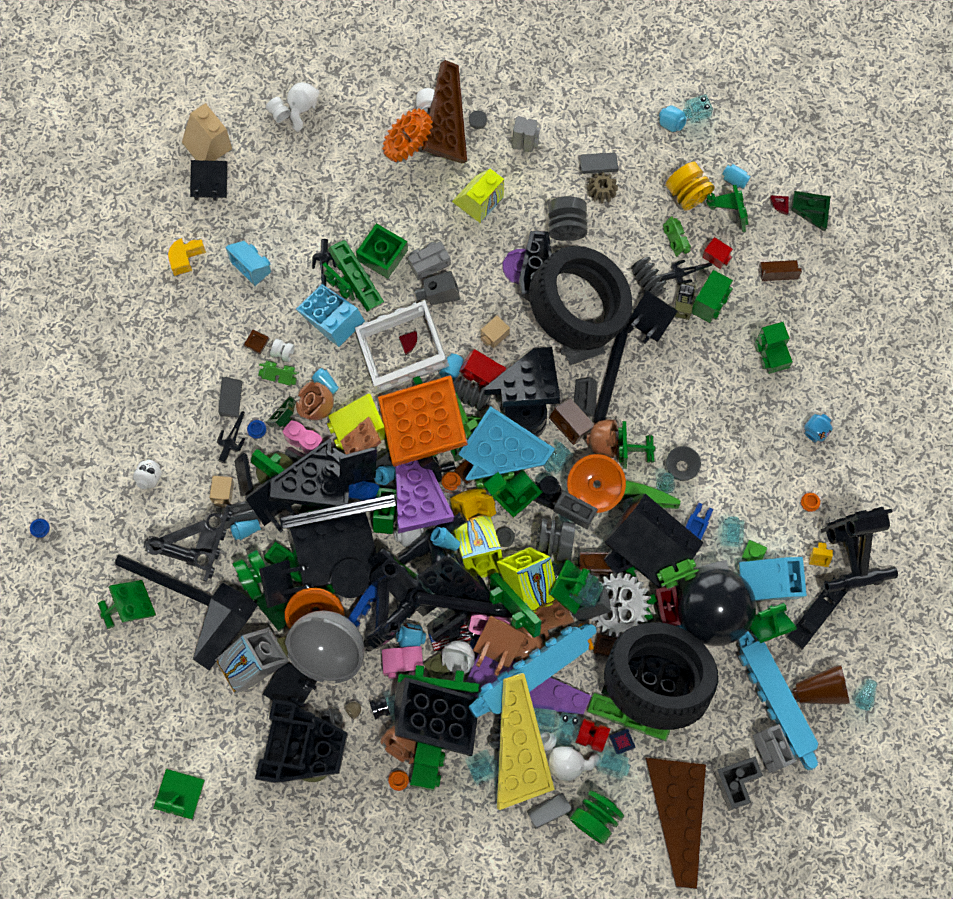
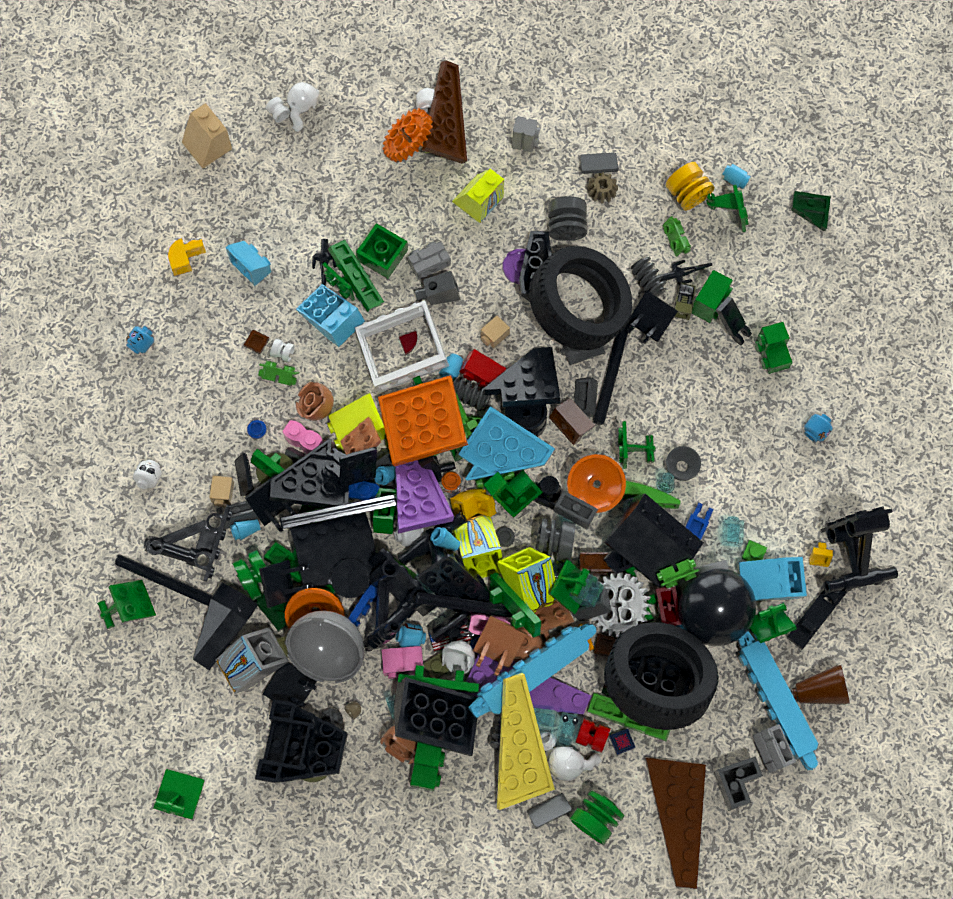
blue plate [30,519,50,538] -> none
black plate [190,160,228,201] -> none
black piece [217,411,245,464] -> none
dark grey slope [218,377,242,417] -> none
dark green wing [266,396,296,428] -> none
medium azure cone [311,368,339,394] -> none
black wheel [369,696,390,720] -> none
orange plate [389,770,409,791] -> none
reddish brown tile [454,460,474,485] -> none
clear light blue brick [468,756,499,786] -> none
dark grey tile [469,110,487,129] -> none
clear light blue brick [544,442,573,475] -> none
nougat cylinder [587,420,618,458] -> none
clear light blue brick [598,750,631,780] -> none
medium azure head [659,105,687,132] -> none
clear light blue brick [683,94,713,124] -> none
red brick [702,237,733,269] -> none
reddish brown panel [760,260,802,281] -> none
dark red tile [770,195,789,215] -> none
orange plate [801,493,820,512] -> none
clear light blue cone [855,679,878,711] -> none
none -> dark azure head [126,326,154,354]
none -> black hinge [716,297,752,345]

